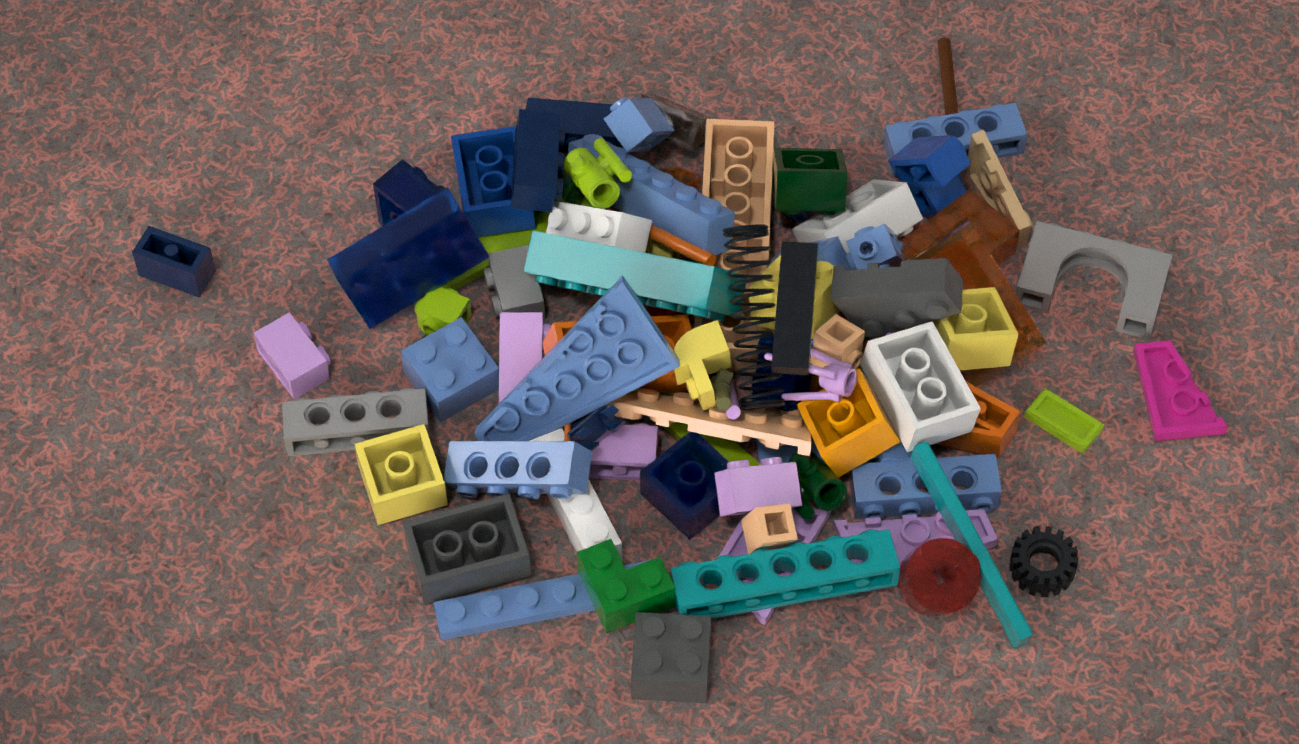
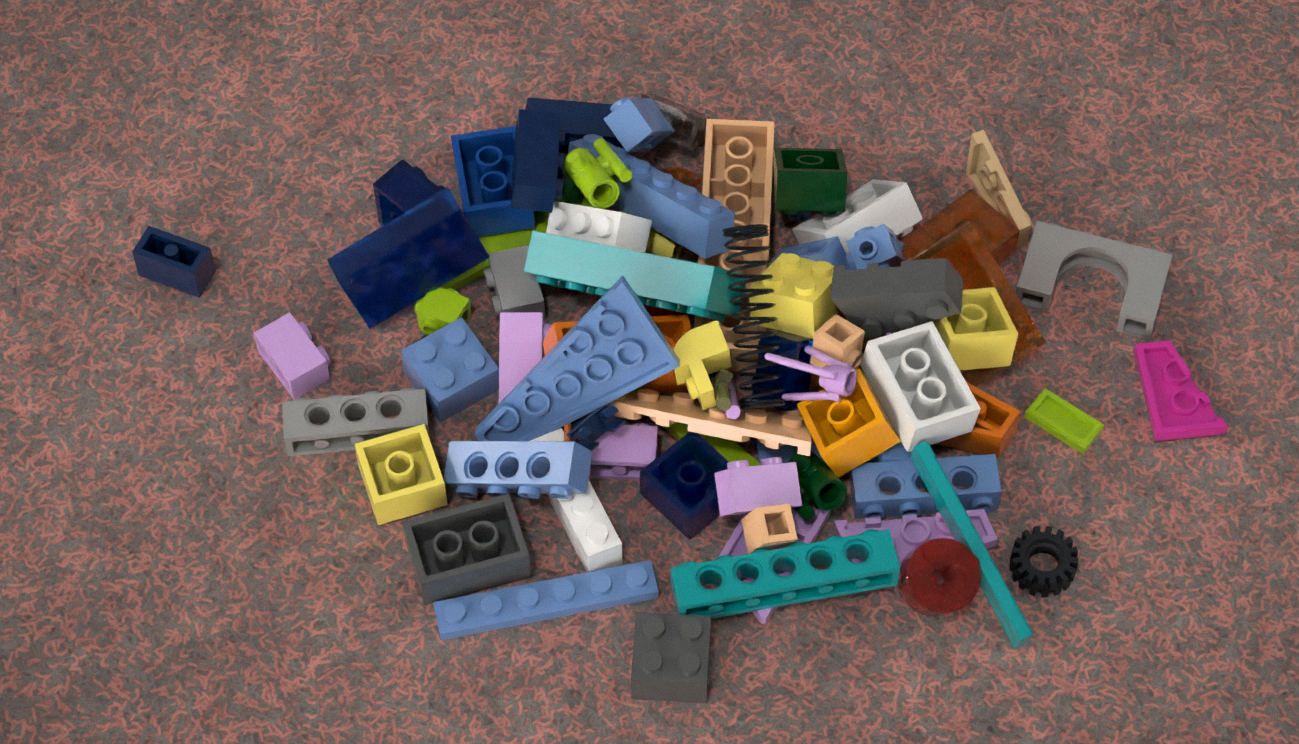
green brick [577,539,675,633] -> none
orange bar [649,224,716,266] -> none
black tile [771,241,818,375] -> none
medium blue brick [883,103,1027,177] -> none
blue brick [888,135,971,217] -> none
reddish brown bar [937,38,958,115] -> none

